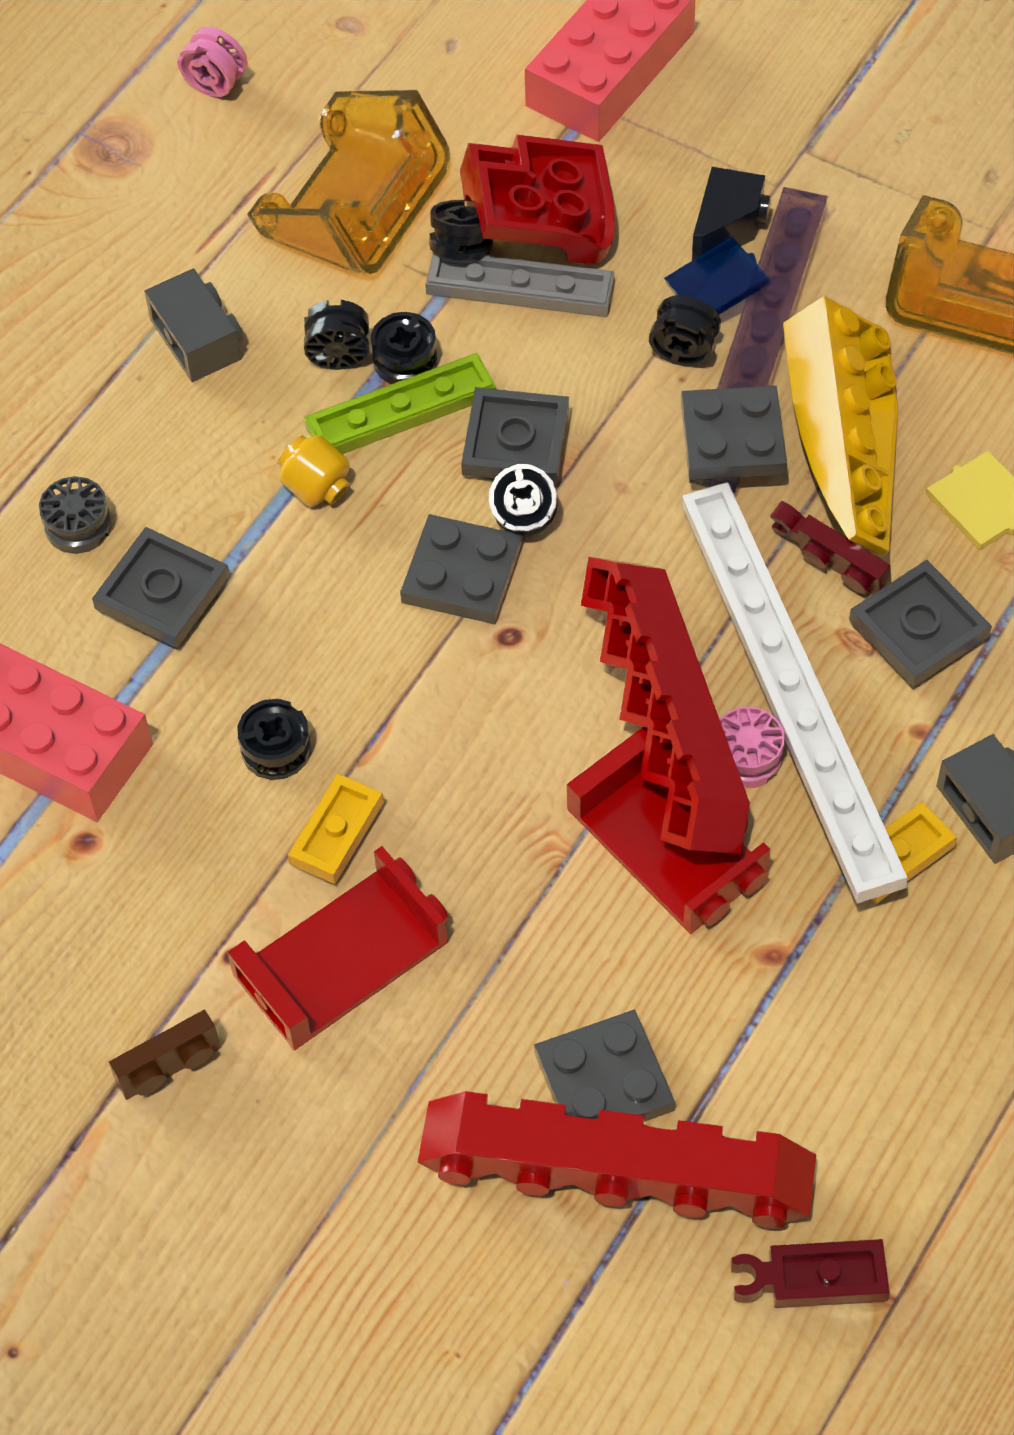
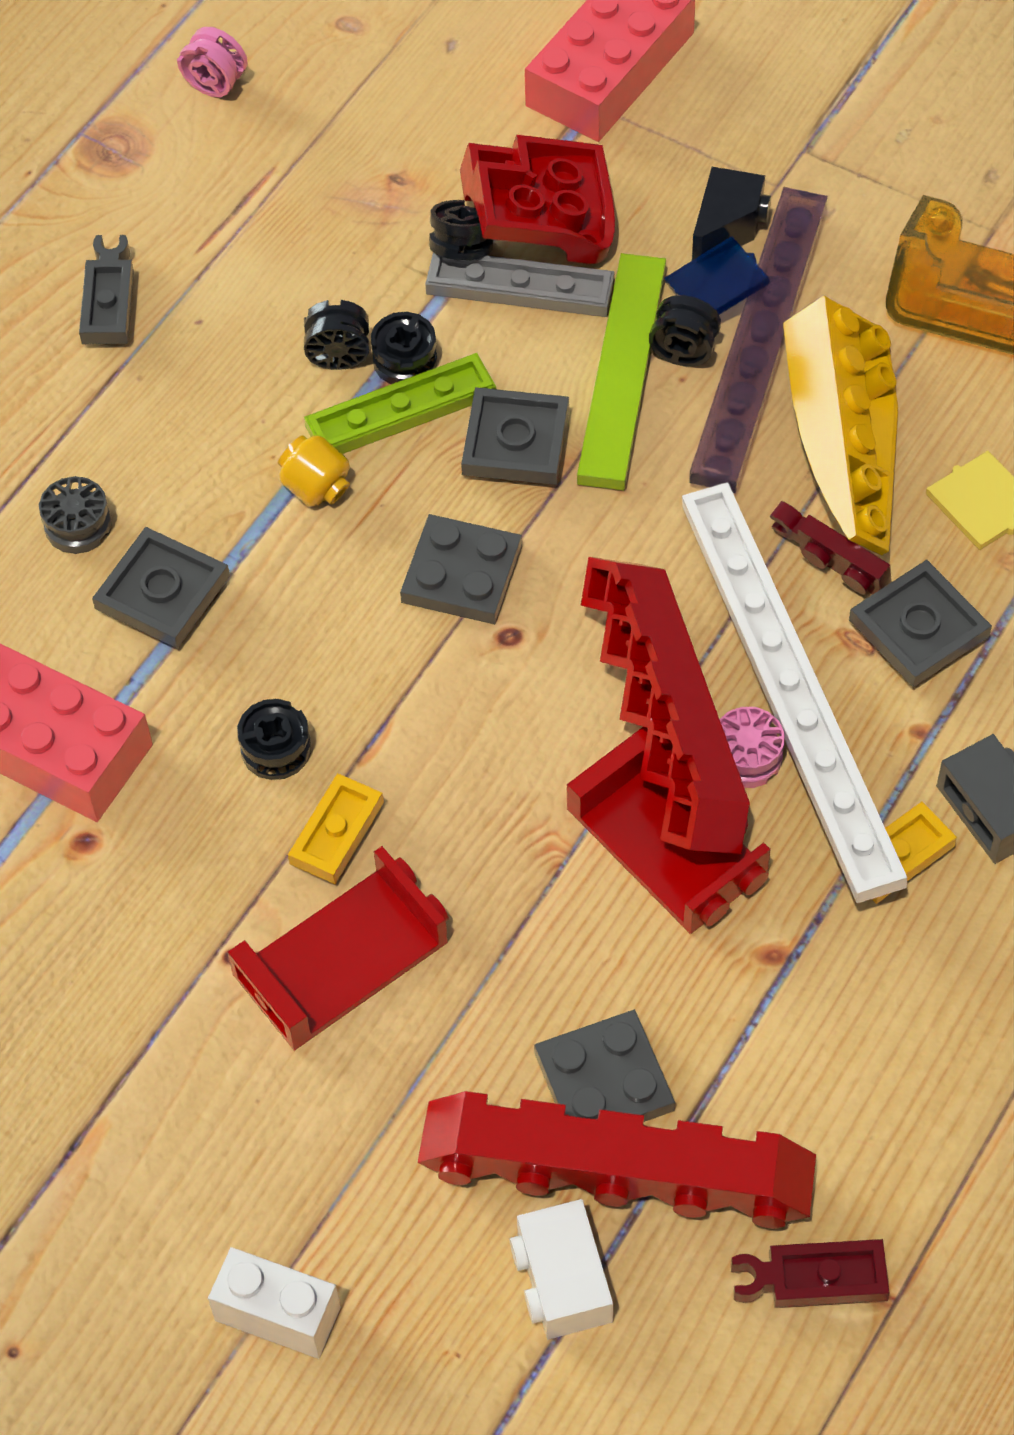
reddish brown plate [109,1009,221,1100] -> none
dark grey brick [144,268,243,382] -> none
clear yellow windscreen [247,90,450,274] -> none
wheel [489,464,558,536] -> none
dark grey plate [681,386,787,480] -> none
none -> dark grey plate [79,235,134,344]
none -> white brick [208,1247,341,1359]
none -> white brick [509,1199,613,1340]
none -> lime tile [577,253,666,491]

